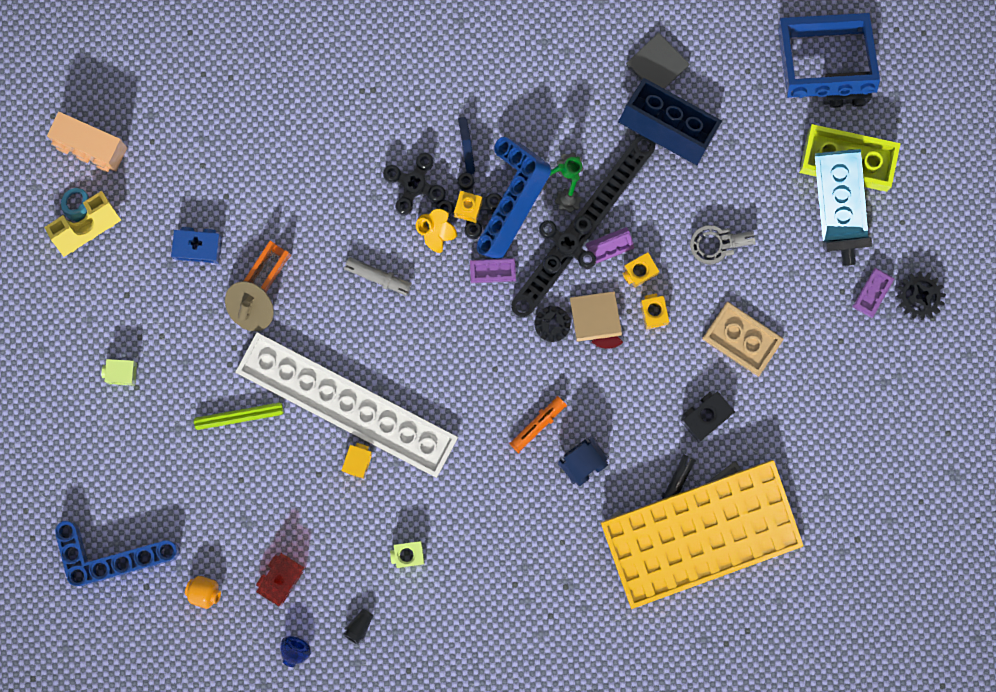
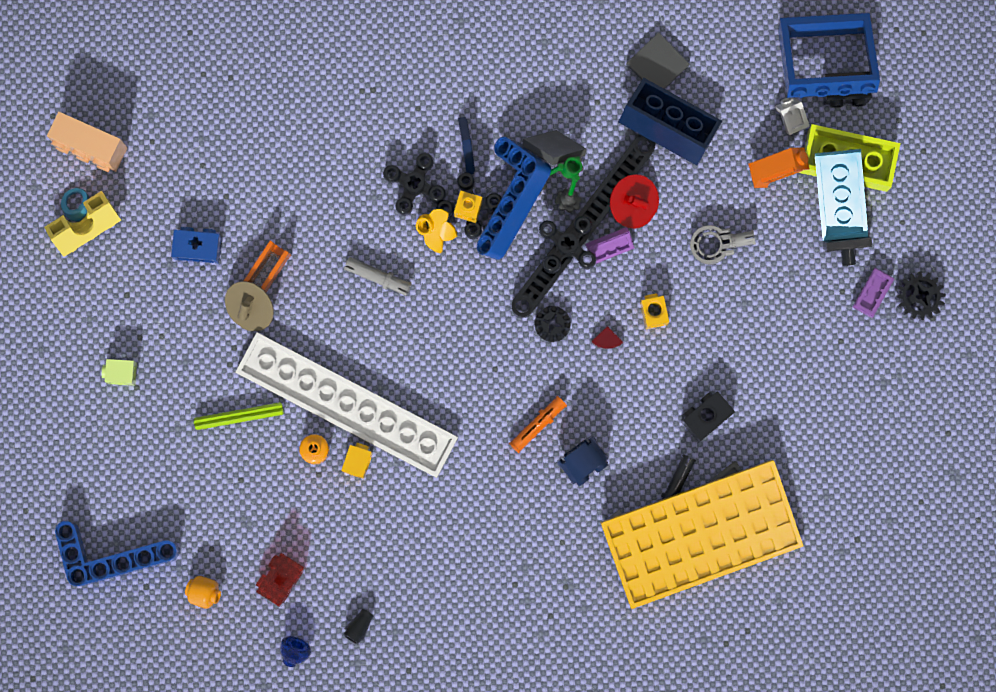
yellowish green brick [390,541,425,568] -> none
medium lavender plate [470,258,516,284] -> none
tan tile [570,291,622,342] -> none
yellow brick [622,252,659,288] -> none
tan tile [702,301,784,377] -> none
none -> light orange head [299,434,330,465]
none -> dark grey tile [522,130,586,165]
none -> red shield [610,174,659,229]
none -> orange window [748,147,810,188]
none -> white bracket [775,97,810,135]

